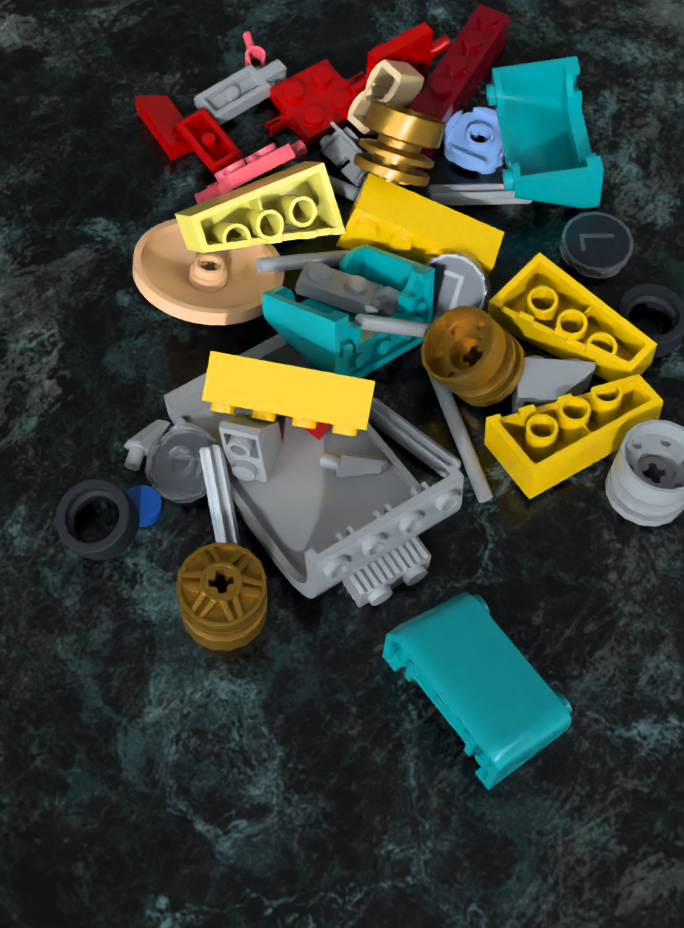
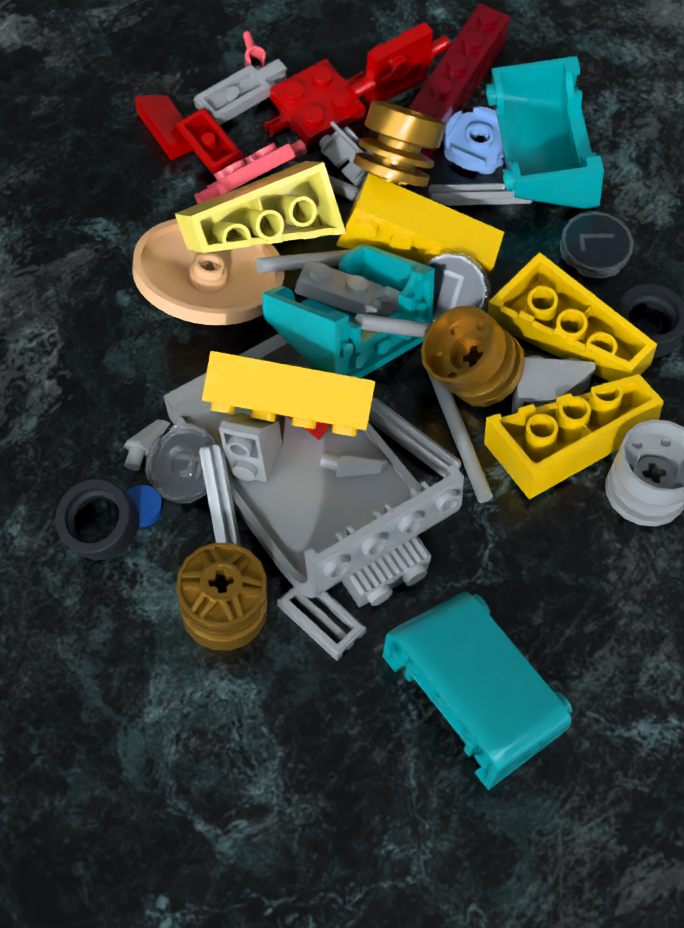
tan brick [348,59,424,135] -> none
none -> light grey tile [277,586,366,661]

